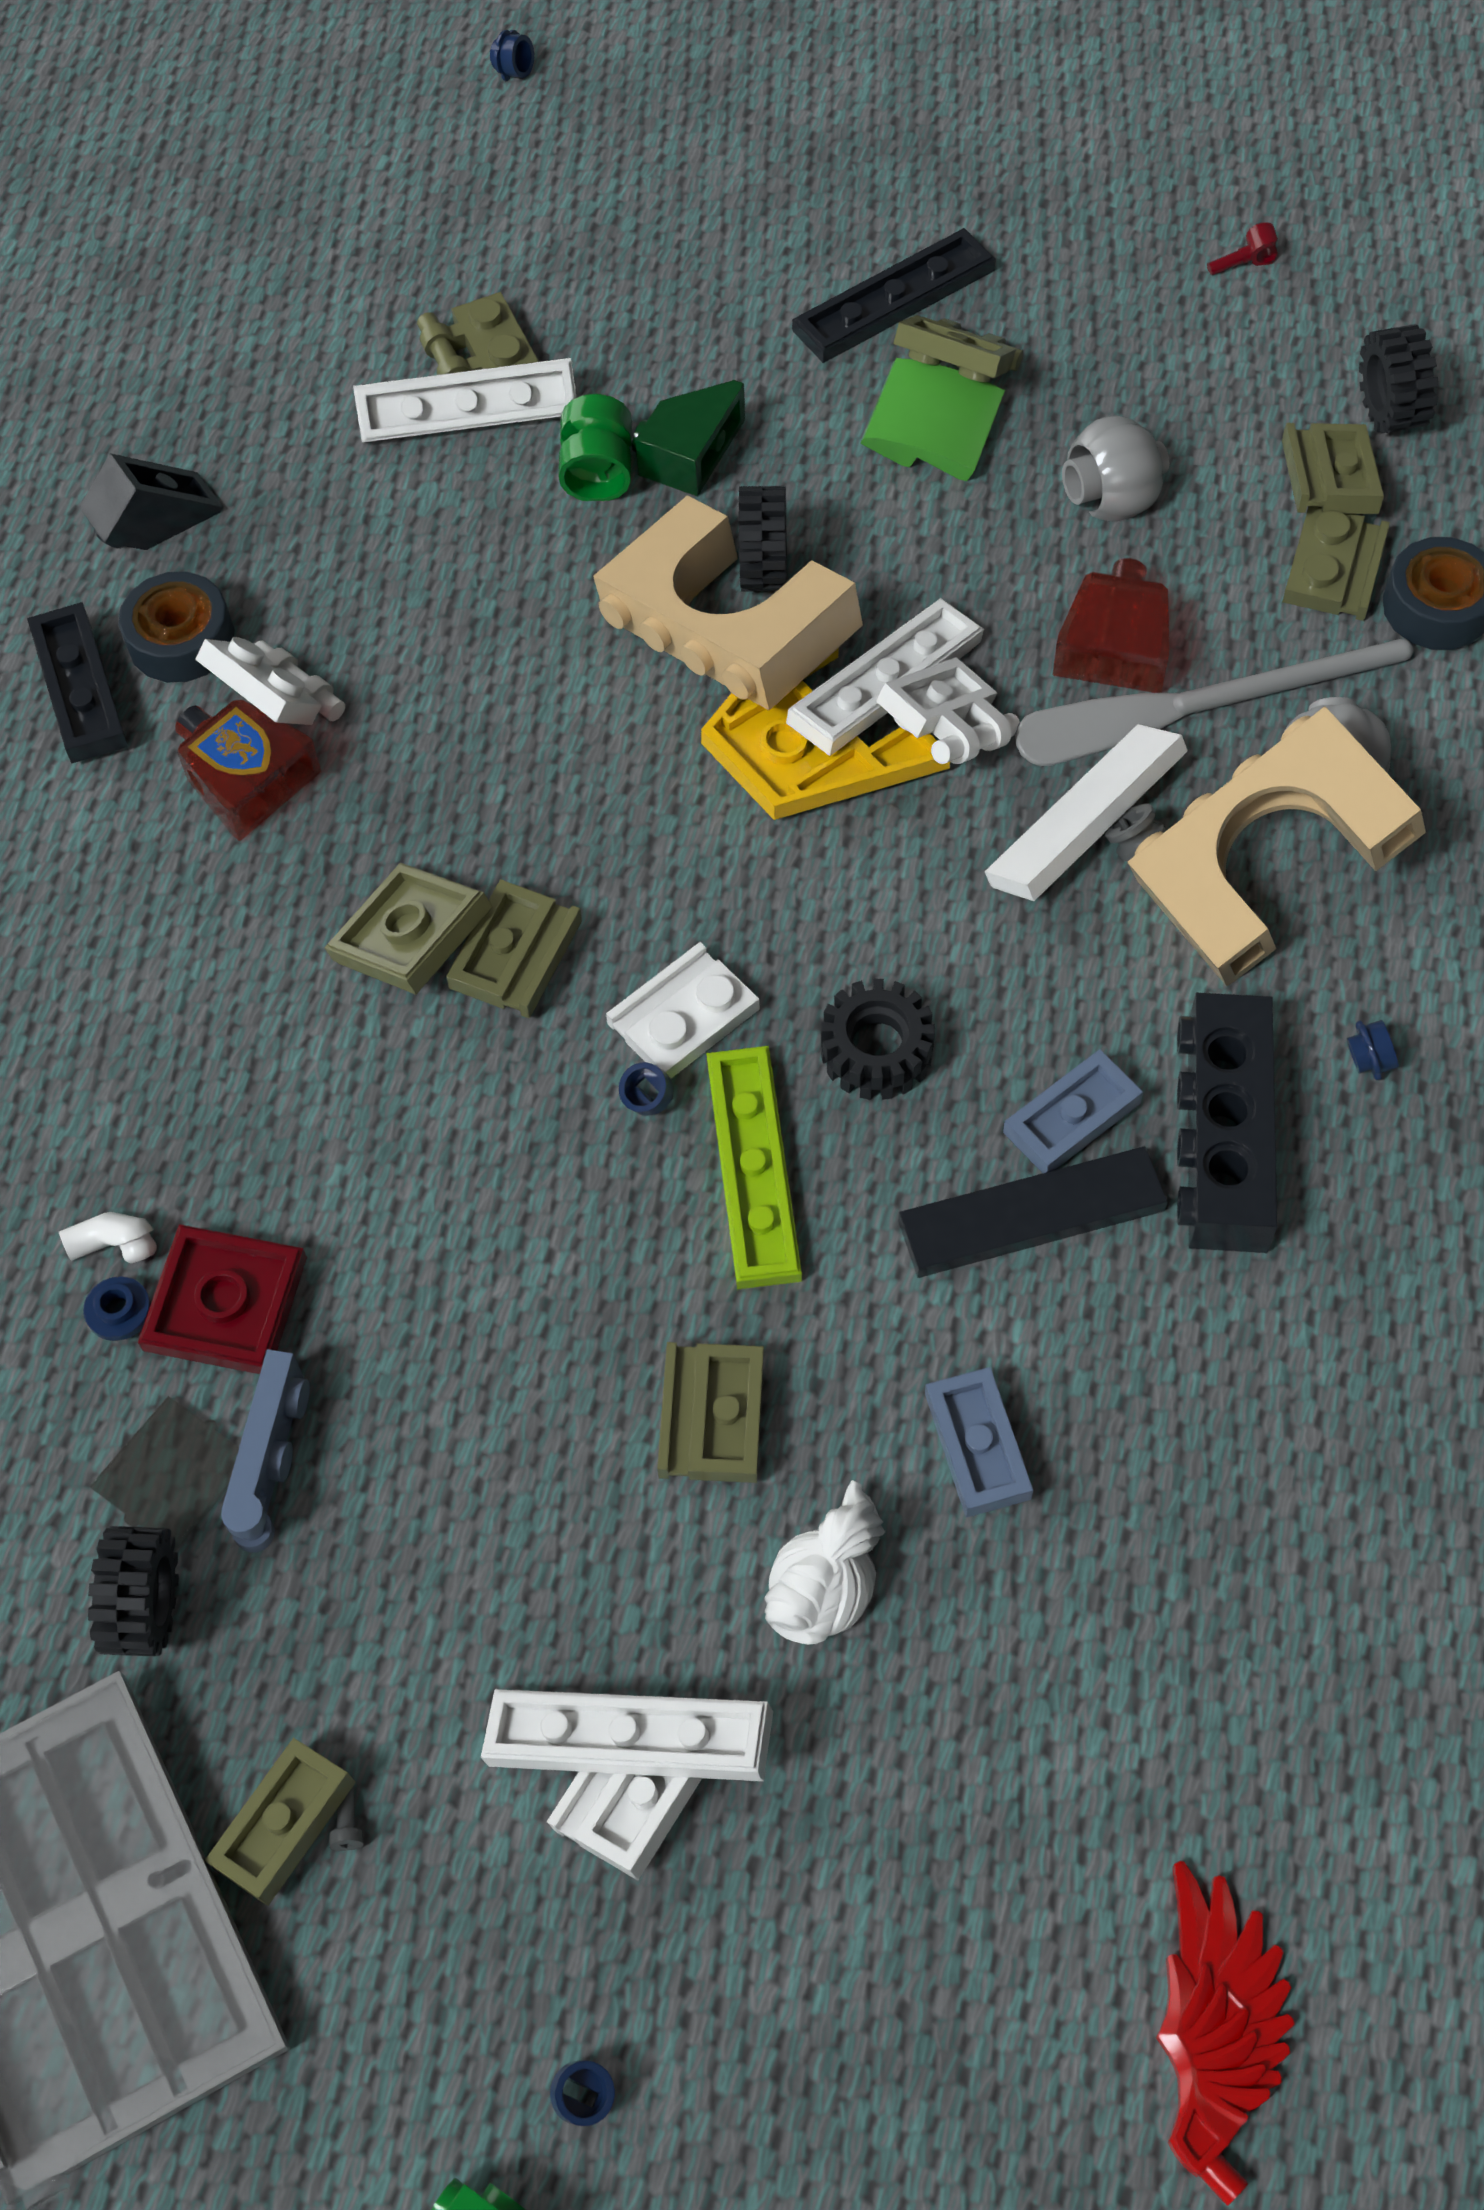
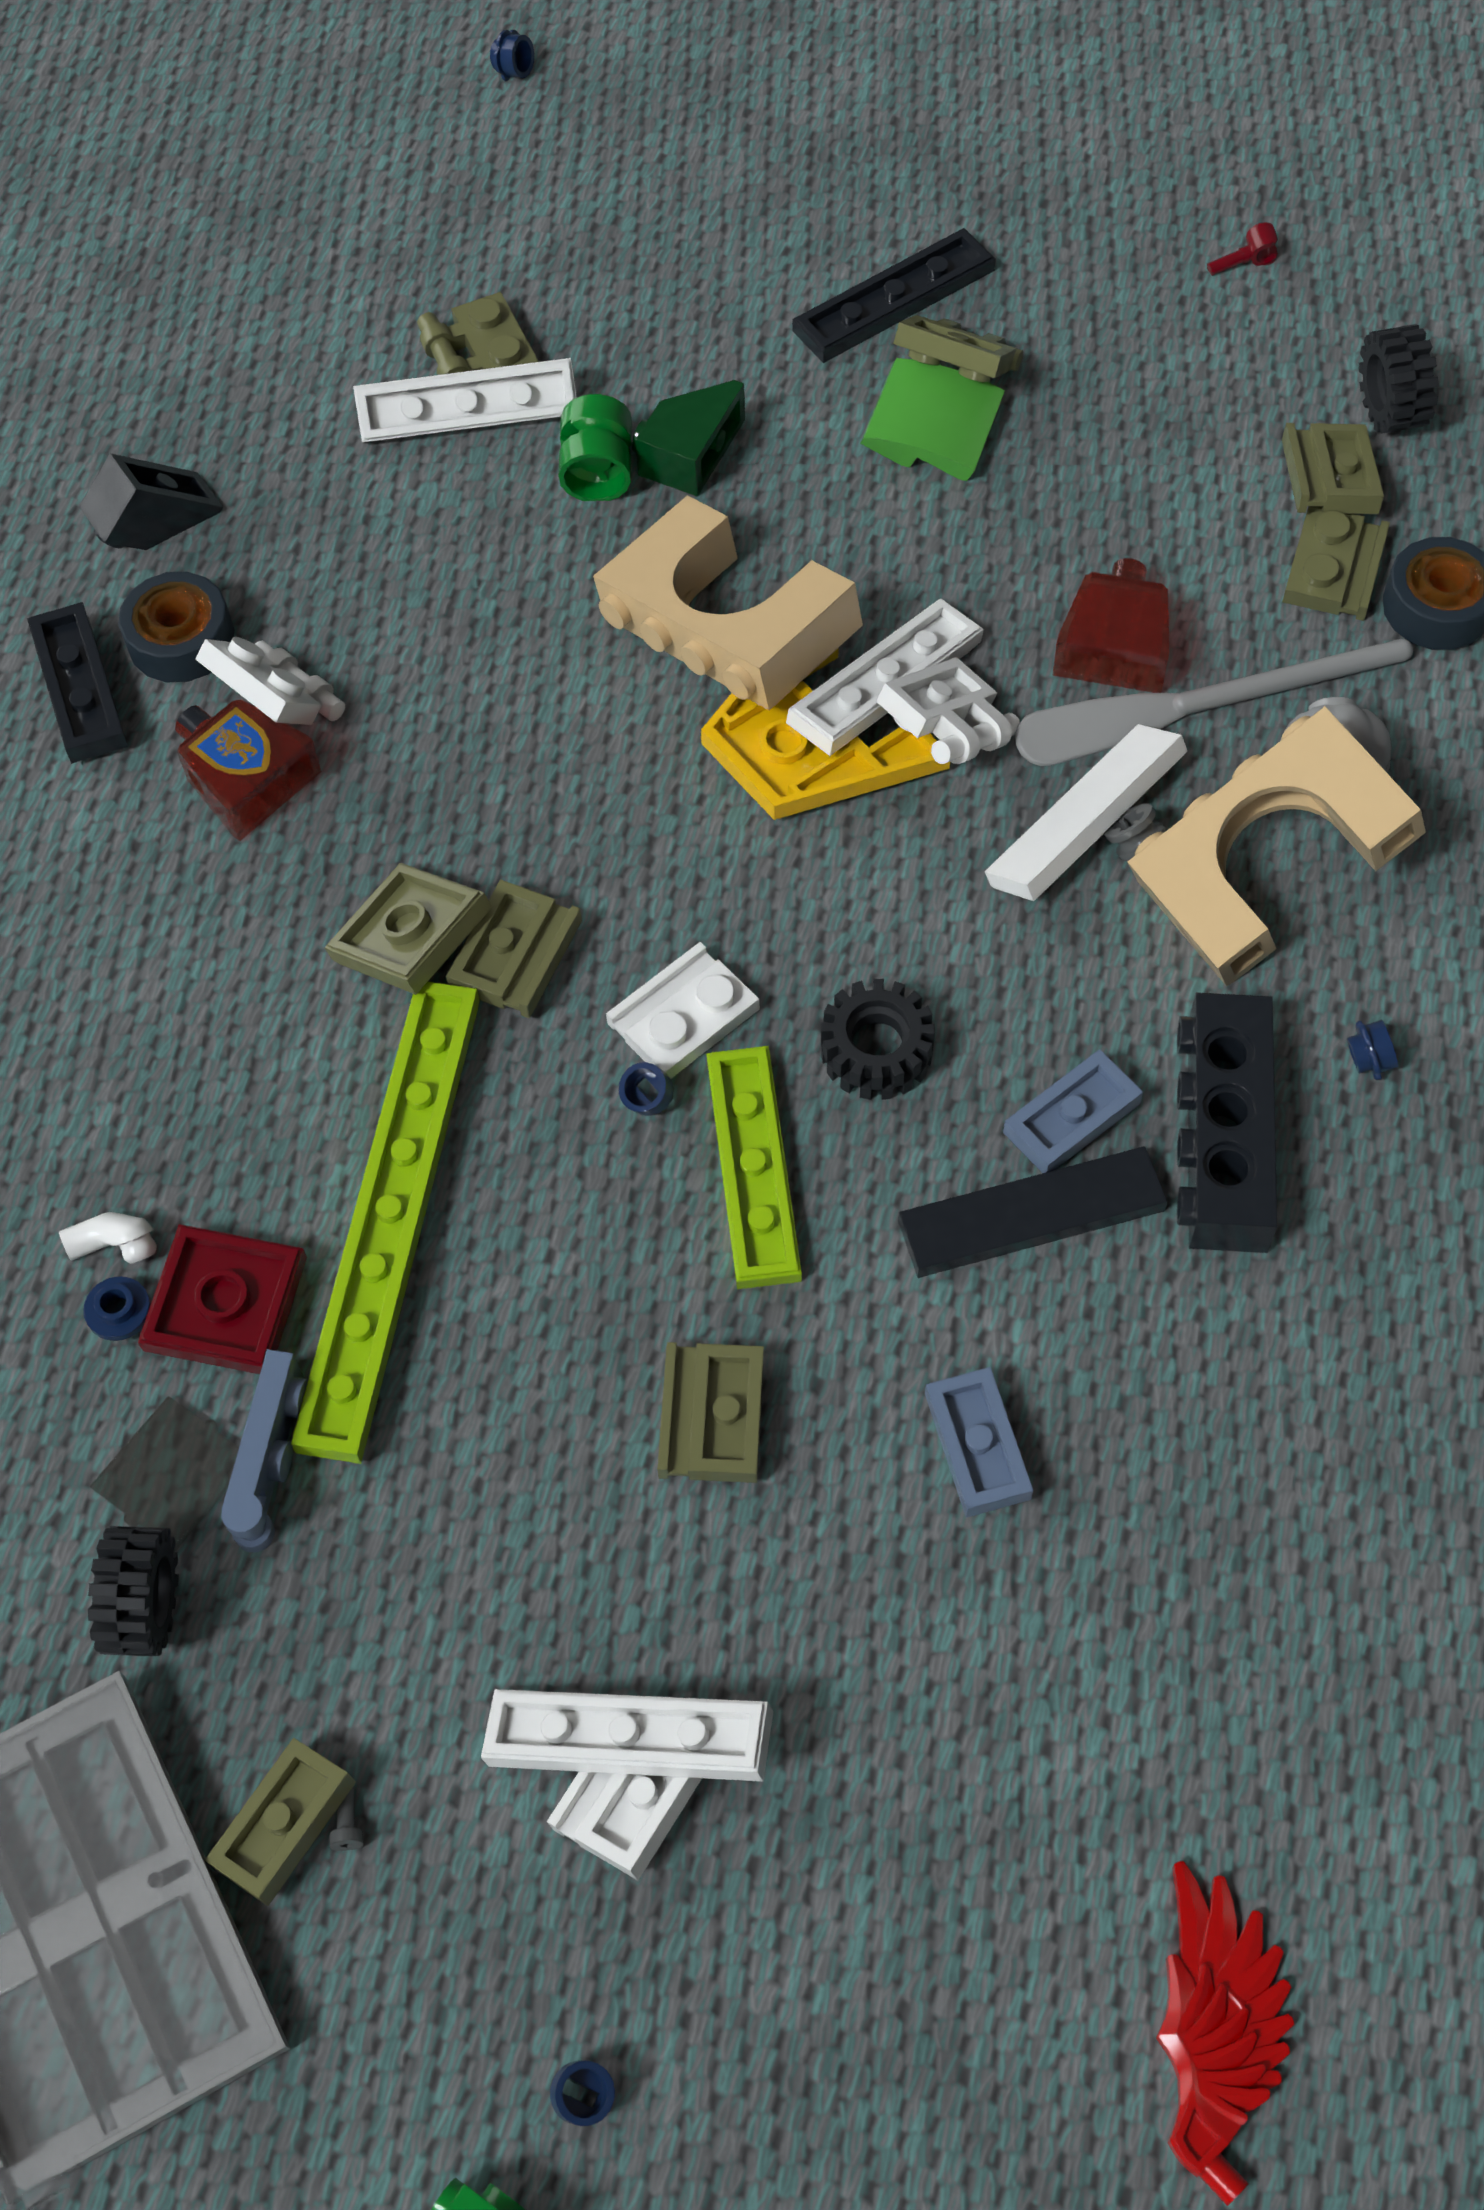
black tyre [738,486,787,592] -> none
white hair [765,1480,885,1645] -> none
light grey plant [1062,415,1169,522] -> none
none -> lime plate [291,982,480,1464]

